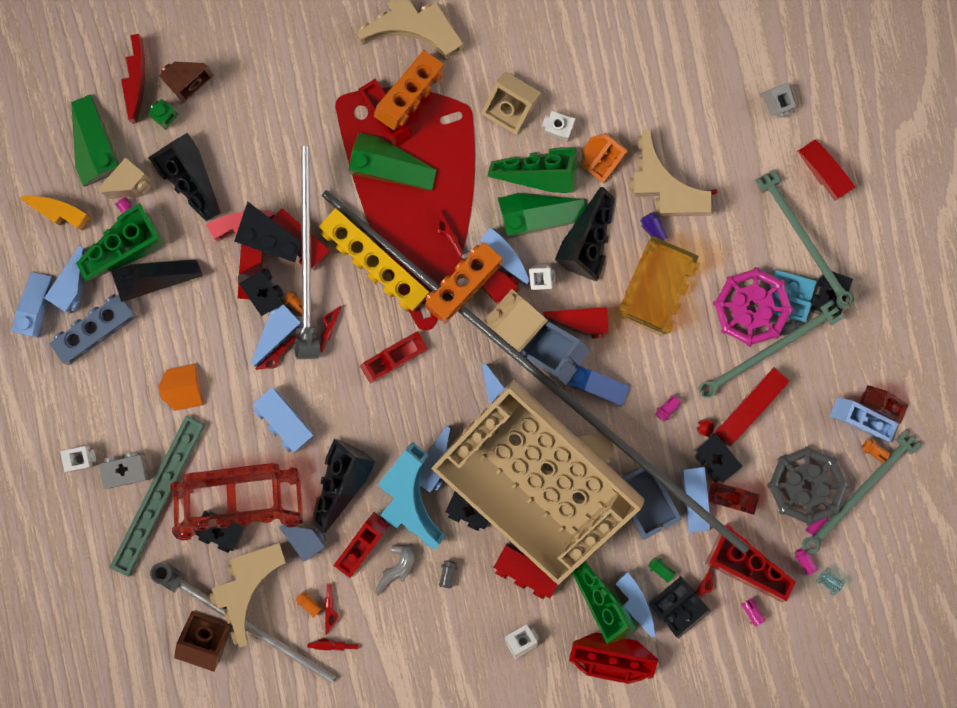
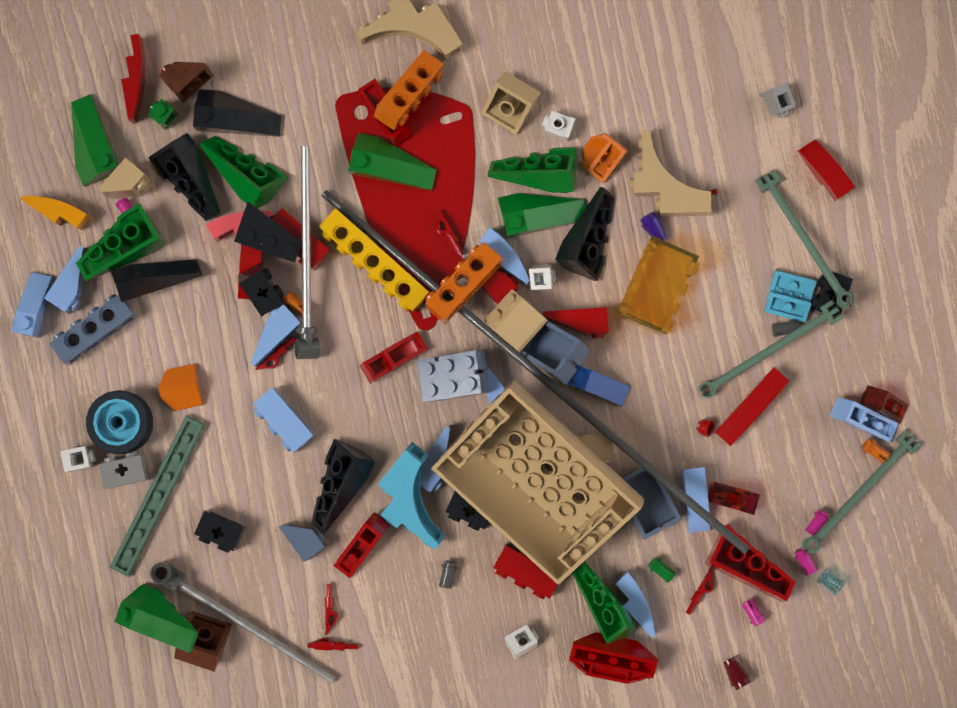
clear red windscreen [170,463,304,541] -> none
tan arch [209,543,286,648] -> none
orange pin [295,591,322,618] -> none
red hand [320,306,342,353] -> none
light grey piece [376,545,415,596] -> none
black slope [649,576,711,638] -> none
dark pink pin [655,395,682,422] -> none
black brick [694,433,743,483] -> none
dark pink plate [713,267,793,347] -> none
dark grey plate [768,446,849,525] -> none
none -> wheel [86,390,154,454]
none -> green wedge [114,583,199,653]
none -> black wedge [193,89,282,137]
none -> green wedge [200,136,289,209]
none -> piece [417,350,491,402]
none -> dark red cone [723,657,751,690]

